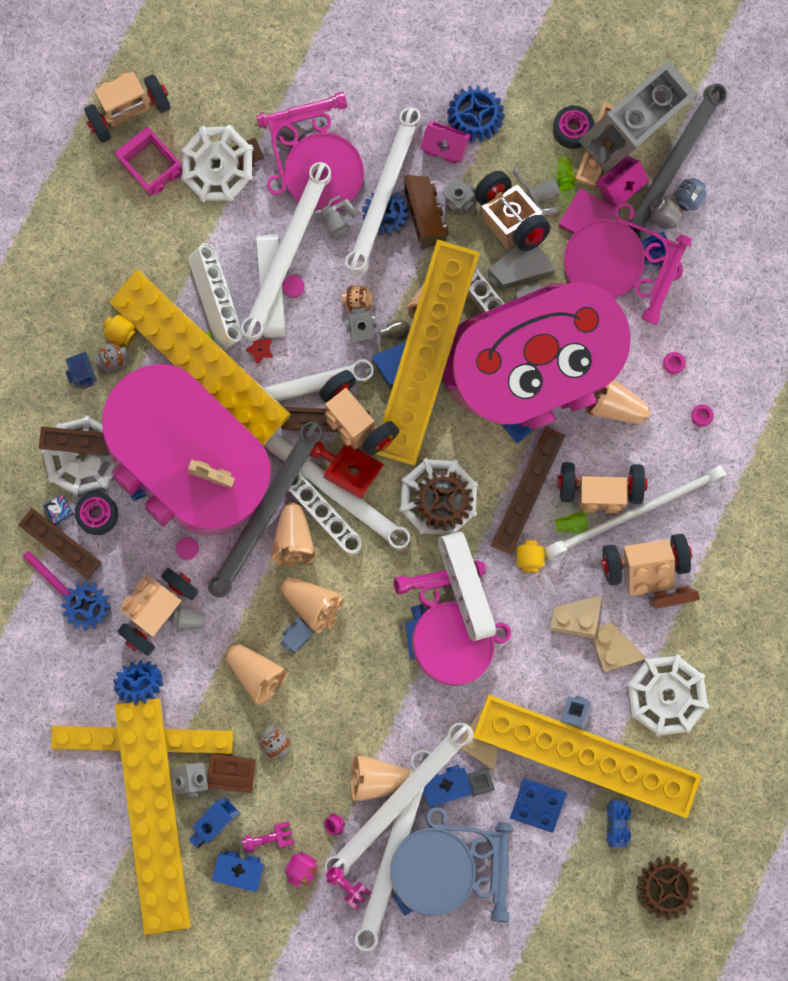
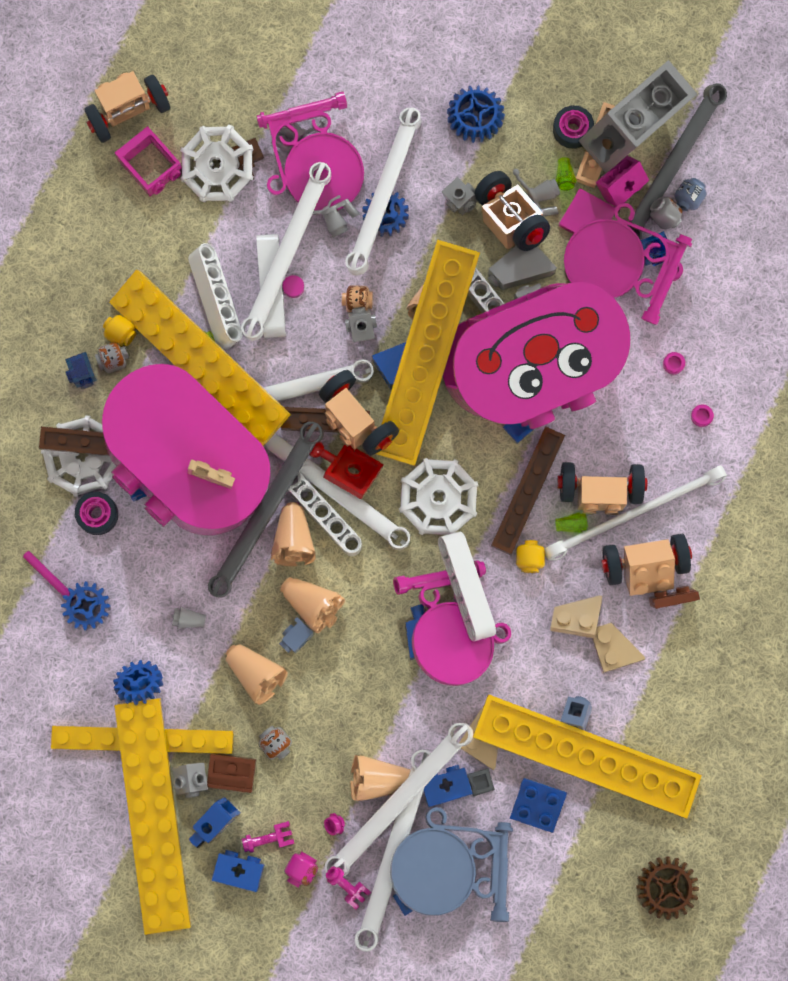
reddish brown plate [18,508,102,580] -> none
tile [43,495,74,525] -> none
light nougat brick [117,568,199,656] -> none
dark pink tile [176,537,199,560] -> none
red plate [246,339,273,364] -> none
dark tan cylinder [379,319,409,339] -> none
reddish brown slope [404,175,449,250] -> none
reddish brown gear [413,470,474,531] -> none
dark pink brick [420,120,471,164] -> none
light nougat cone [586,379,650,425] -> none
blue hinge [607,800,631,848] -> none
white plate [626,654,709,737] -> none

